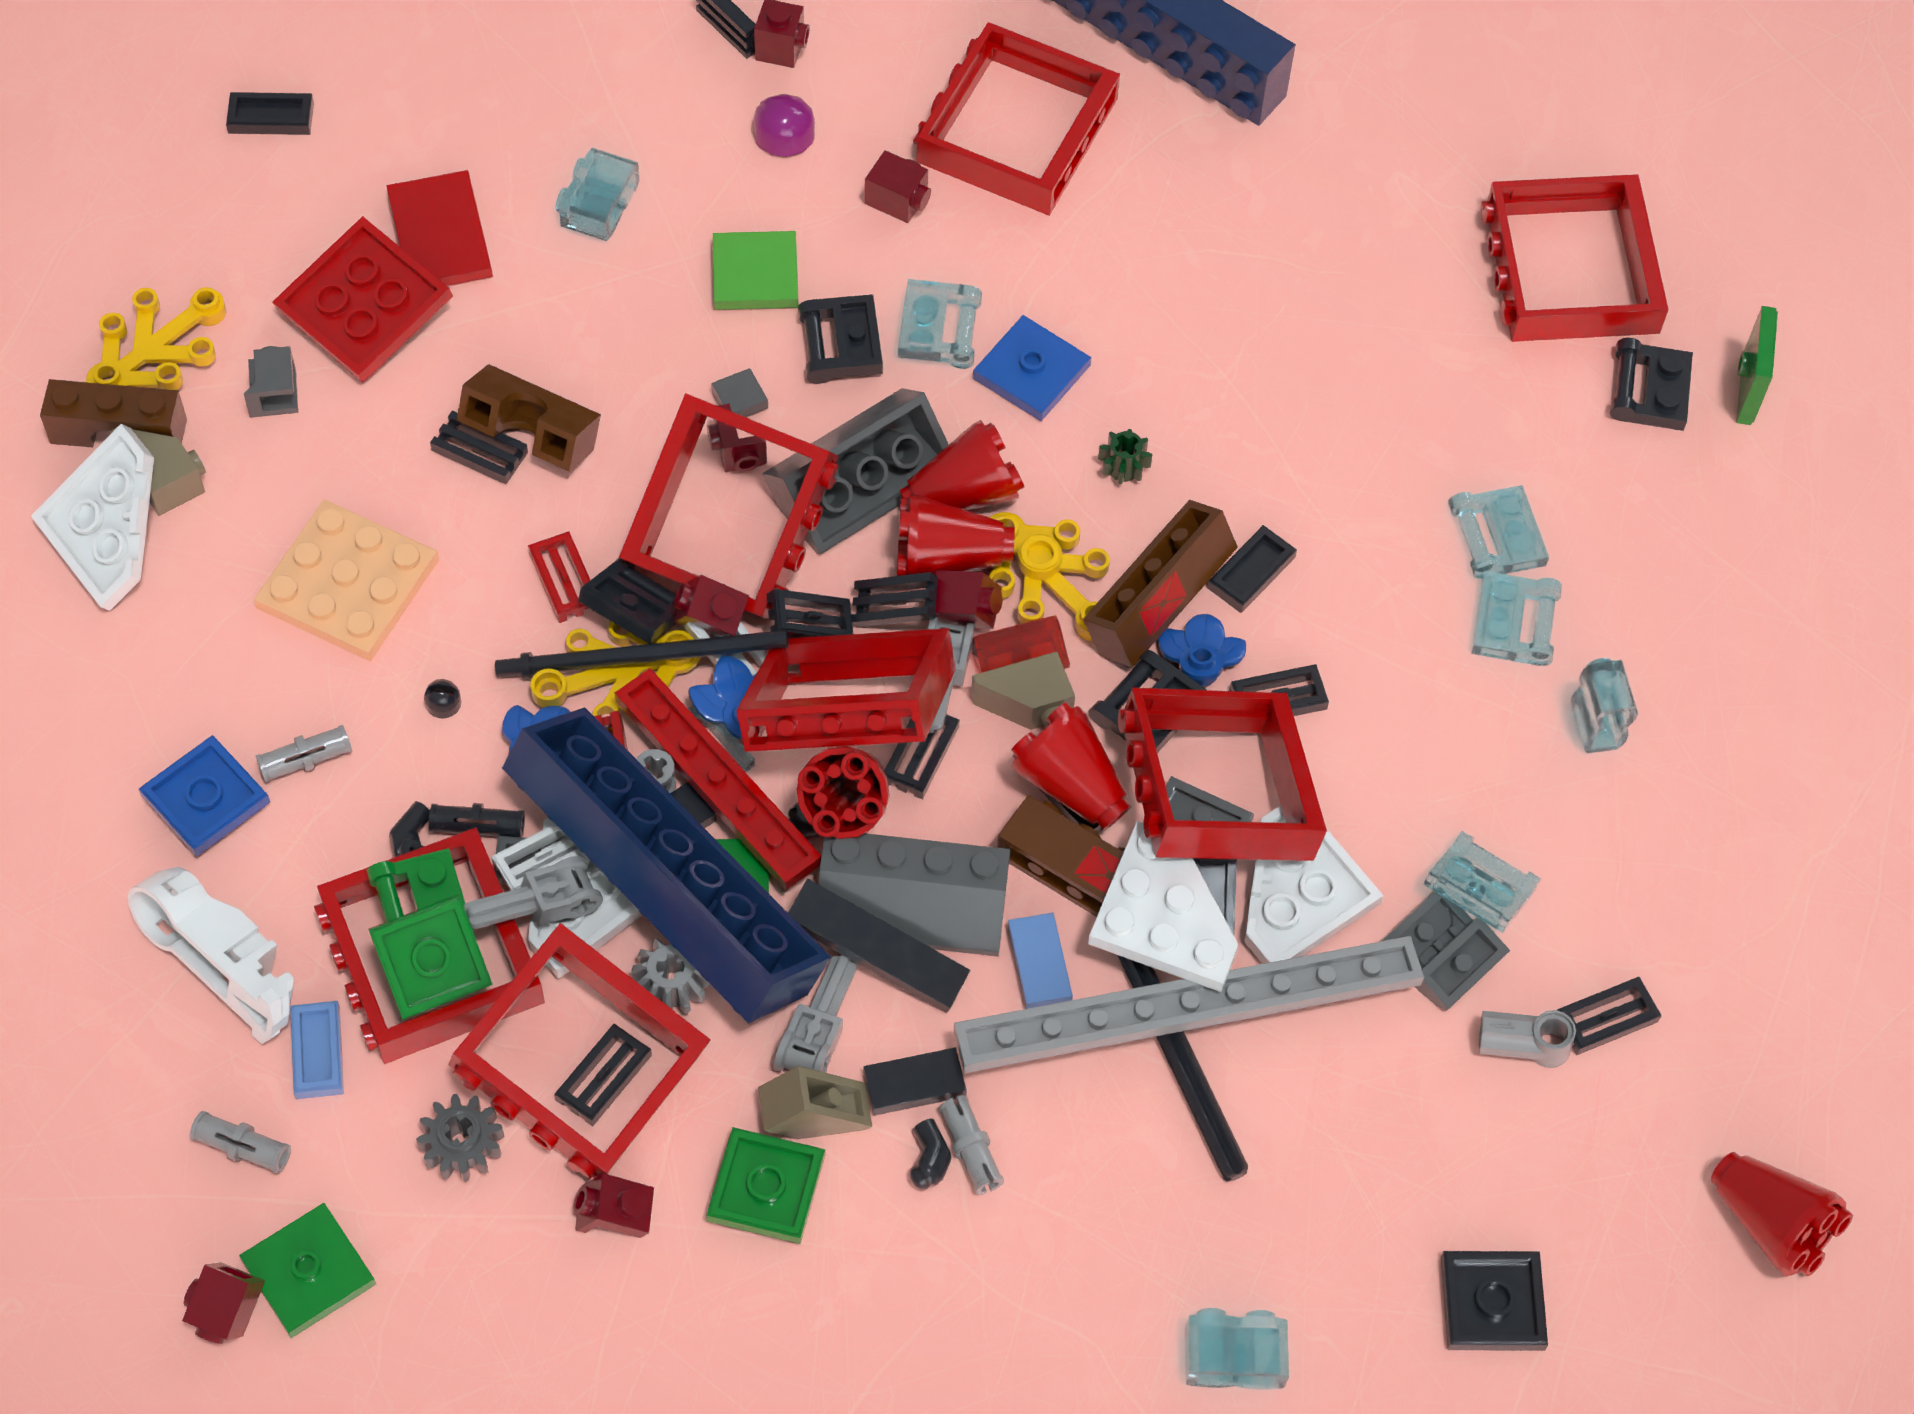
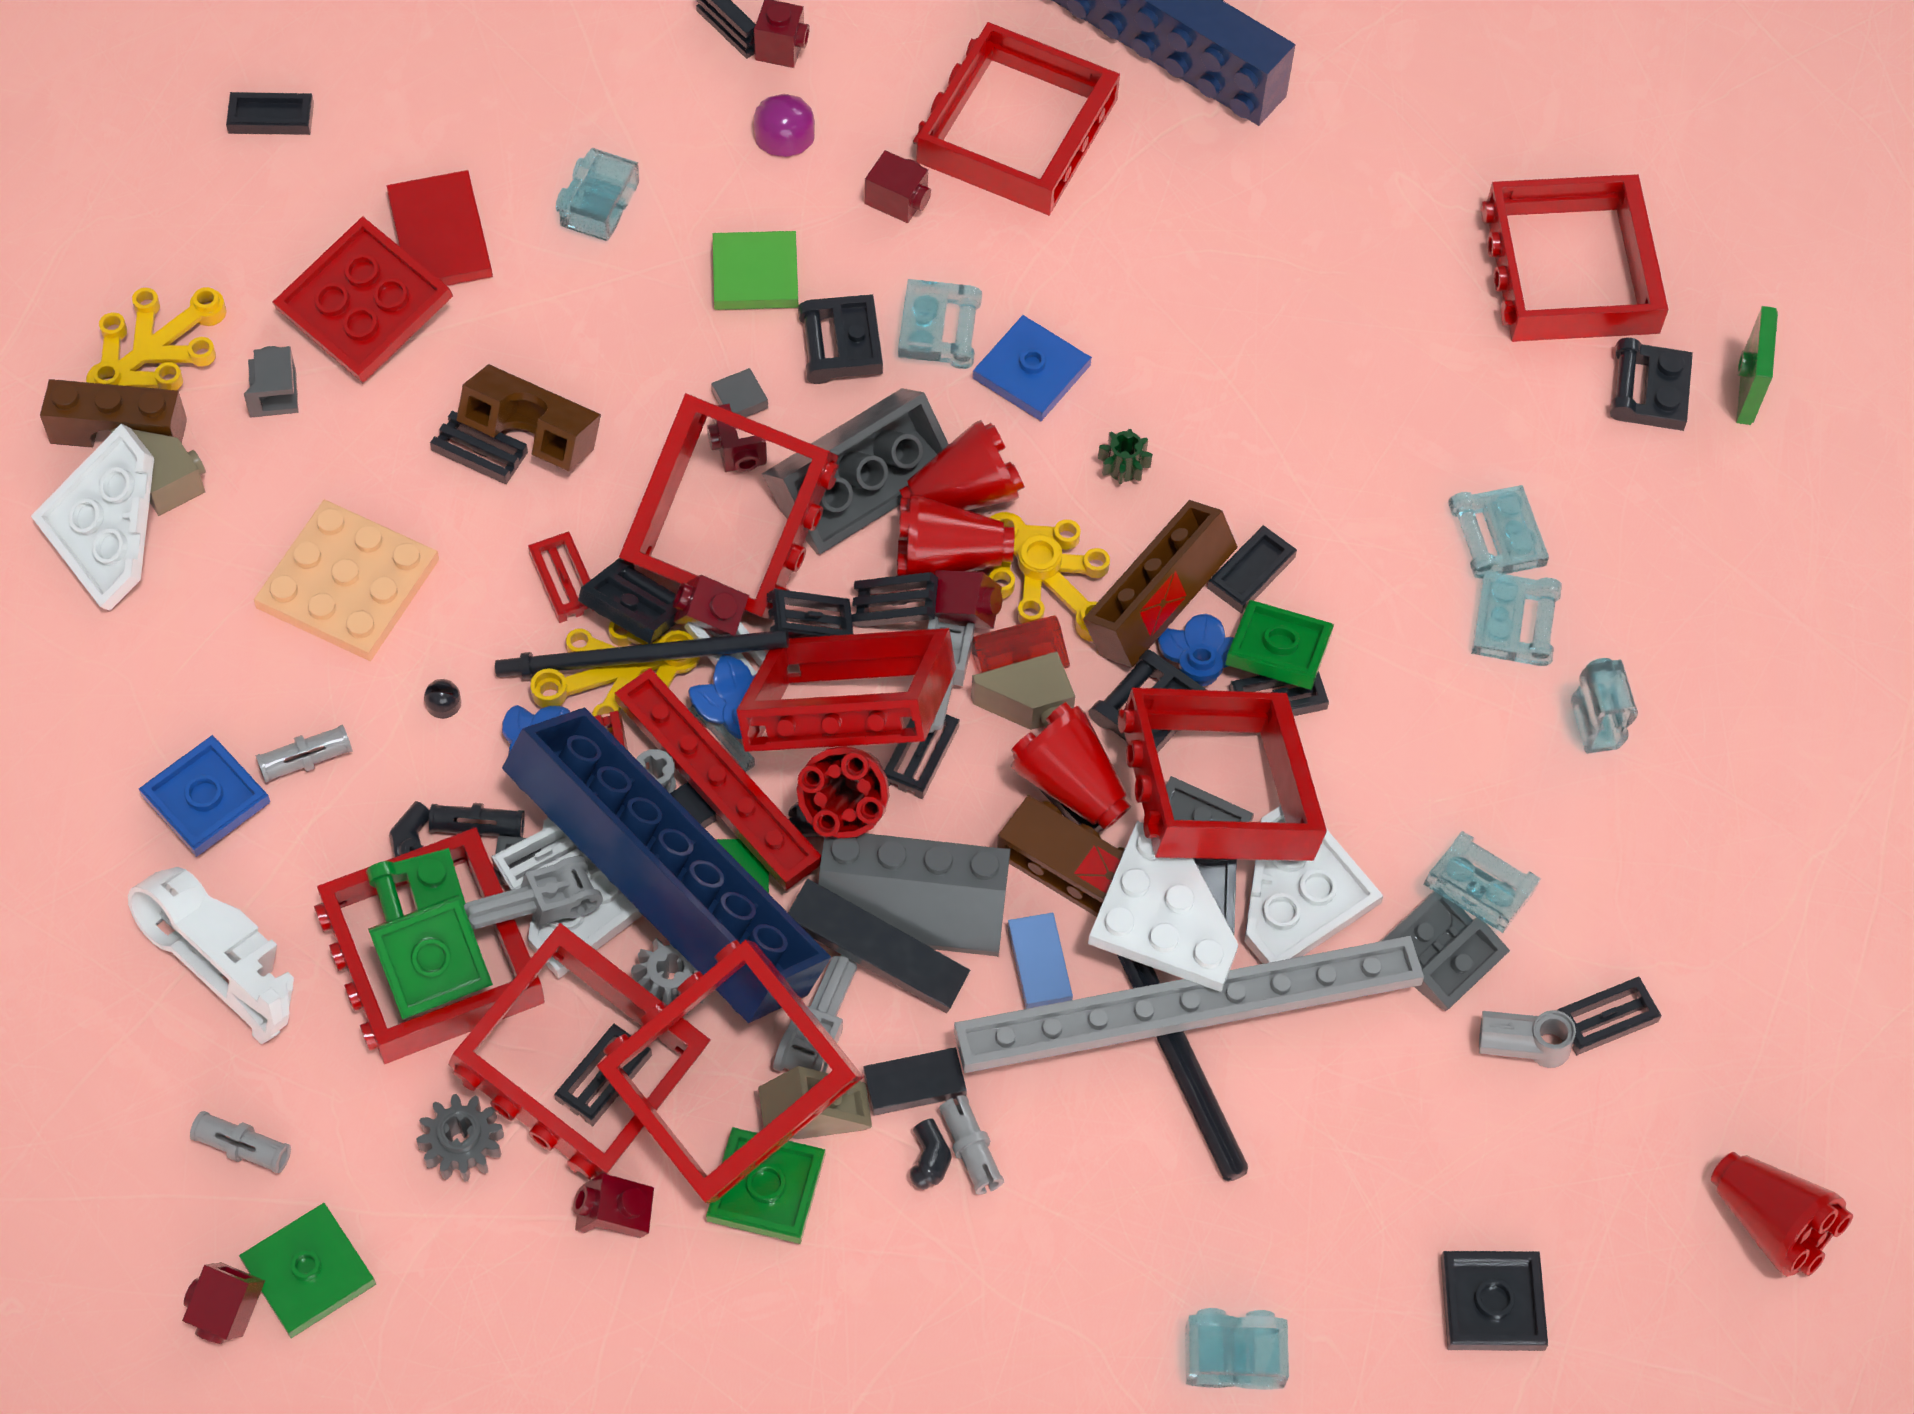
medium blue tile [290,1001,344,1100] -> none
none -> red window [596,940,864,1203]
none -> green plate [1225,600,1334,690]

